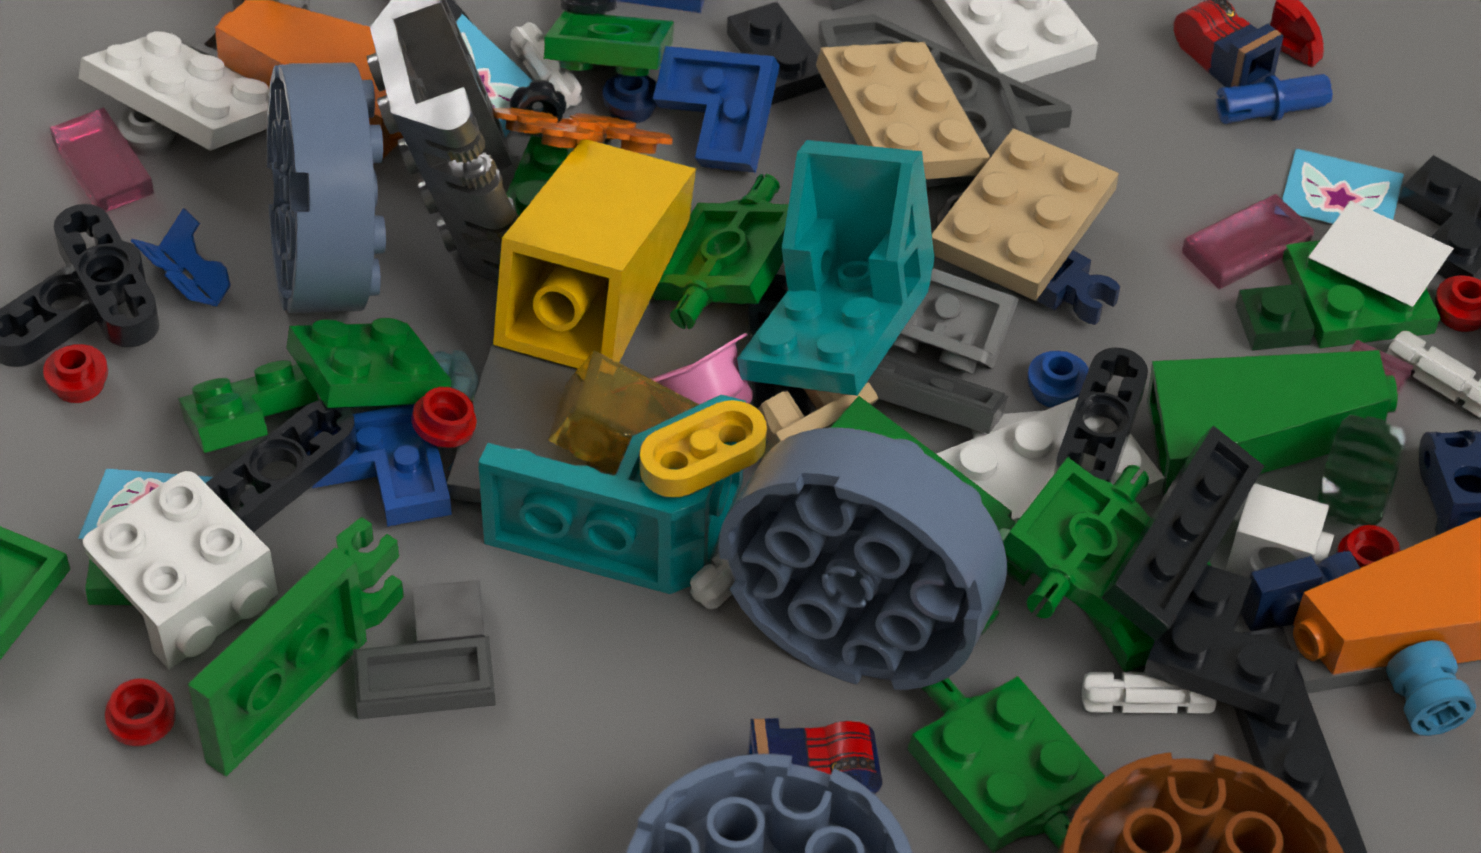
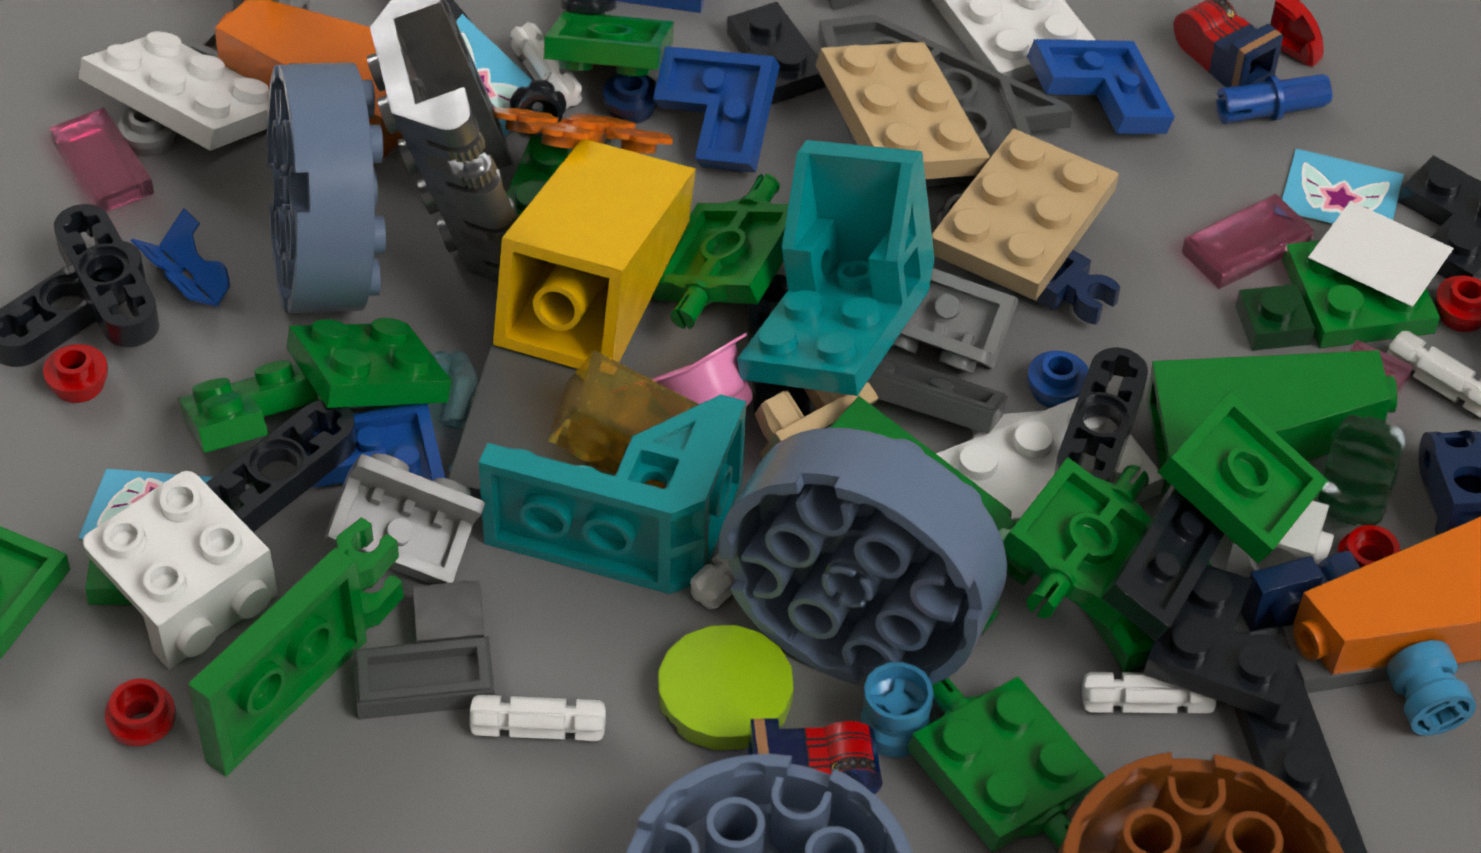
red plate [411,387,477,448] -> none
yellow plate [640,400,767,497] -> none
none -> light grey bracket [322,453,485,584]
none -> white axle [470,695,606,741]
none -> lime tile [658,625,794,751]
none -> dark azure wheel [860,662,933,758]
none -> blue plate [1027,39,1175,134]
none -> green plate [1158,391,1328,564]

